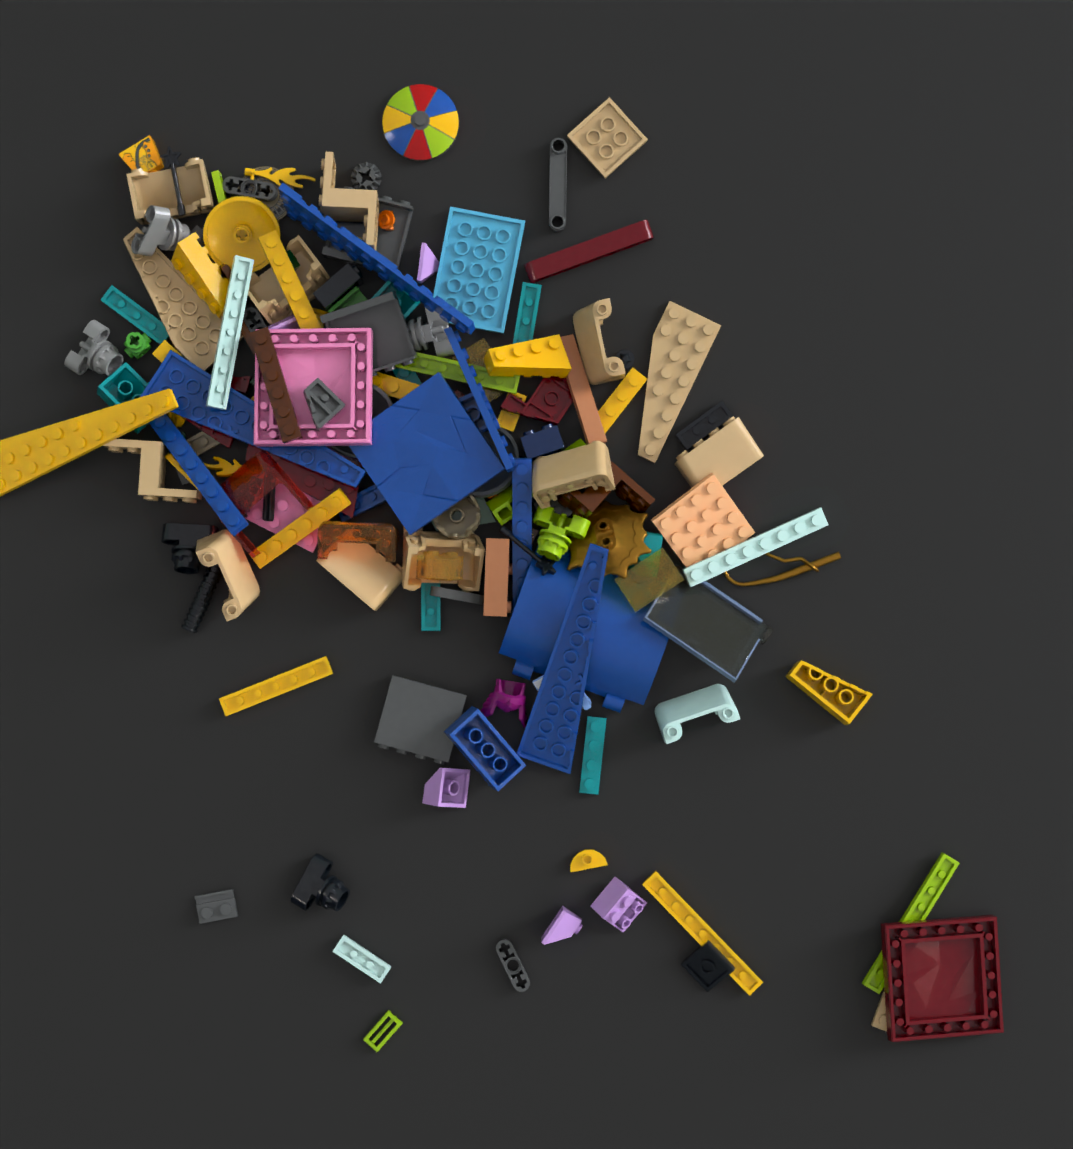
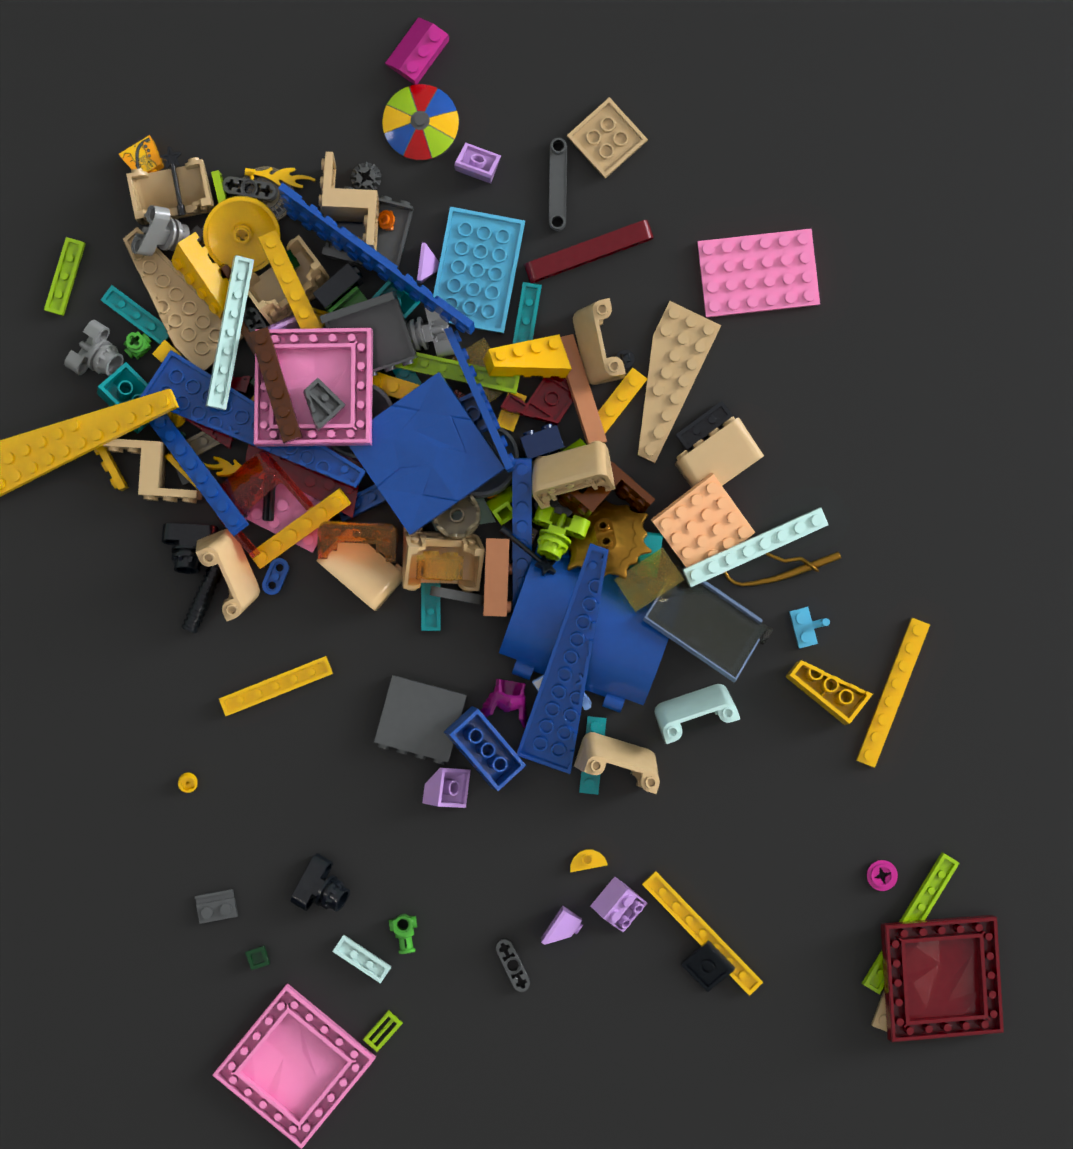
none -> lime plate [44,237,86,316]
none -> yellow plate [94,446,129,491]
none -> yellow tile [178,773,198,793]
none -> bright pink tile [212,983,376,1149]
none -> dark green plate [245,945,270,971]
none -> blue plate [262,558,290,595]
none -> dark pink slope [385,17,449,85]
none -> bright green connector [389,914,417,954]
none -> lavender slope [454,143,501,184]
none -> tan windscreen [574,732,660,794]
none -> bright pink plate [697,229,820,318]
none -> medium azure plate [789,607,830,649]
none -> yellow plate [856,618,930,768]
none -> dark pink gear [867,860,898,891]

